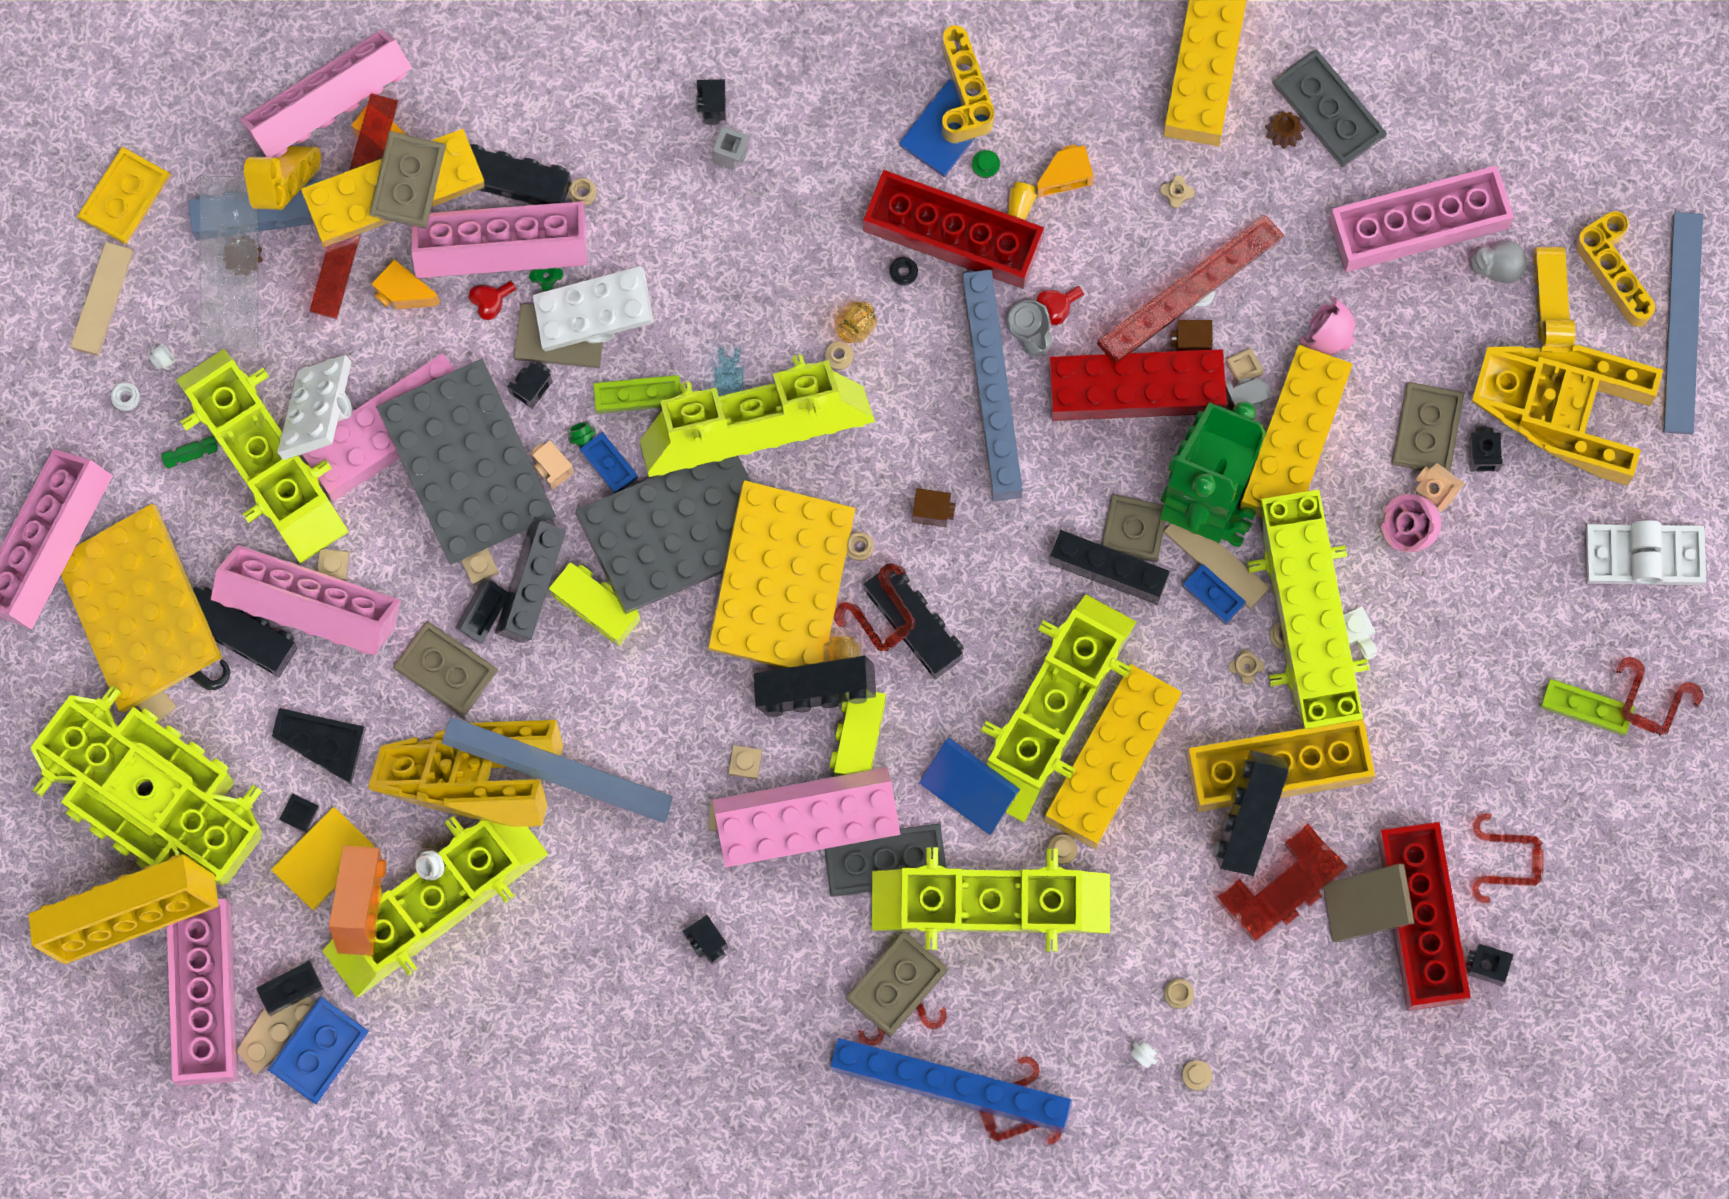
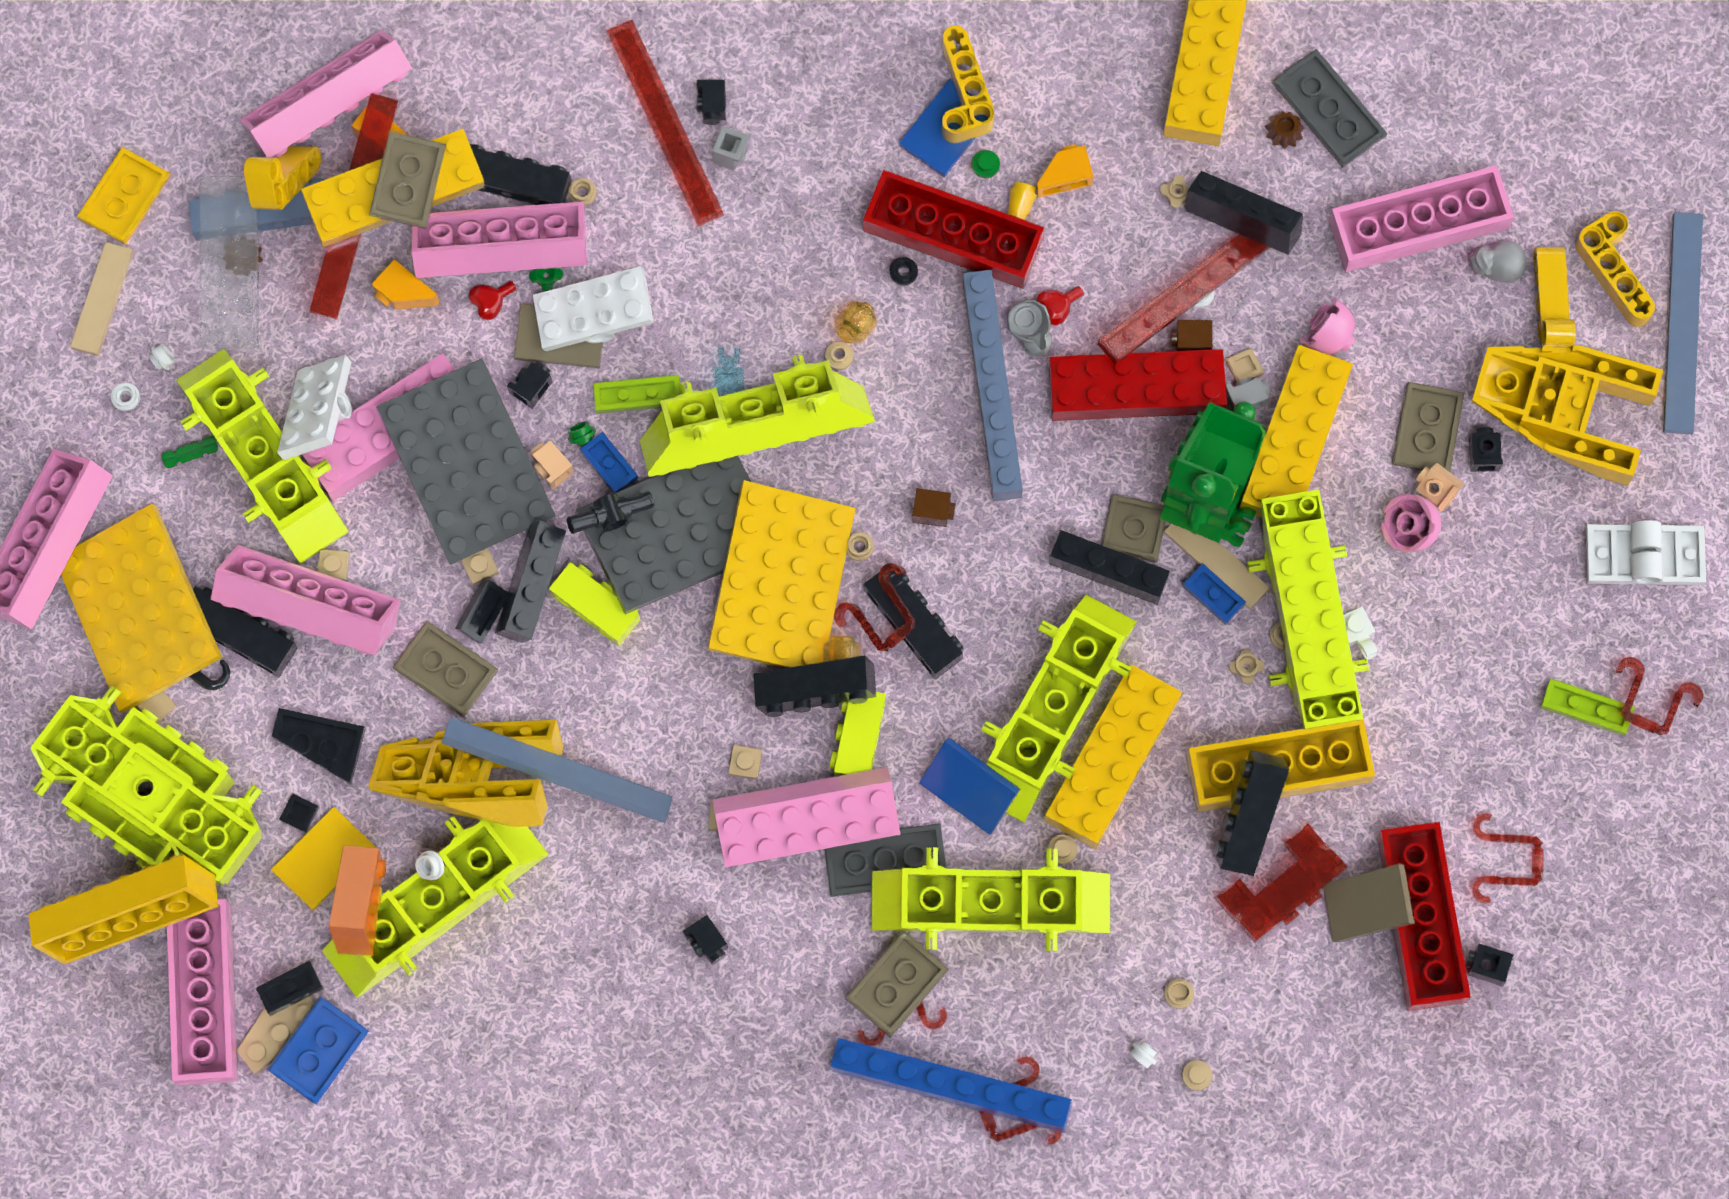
none -> black pin [567,491,654,534]
none -> clear red tile [607,20,724,227]
none -> black brick [1187,171,1303,255]

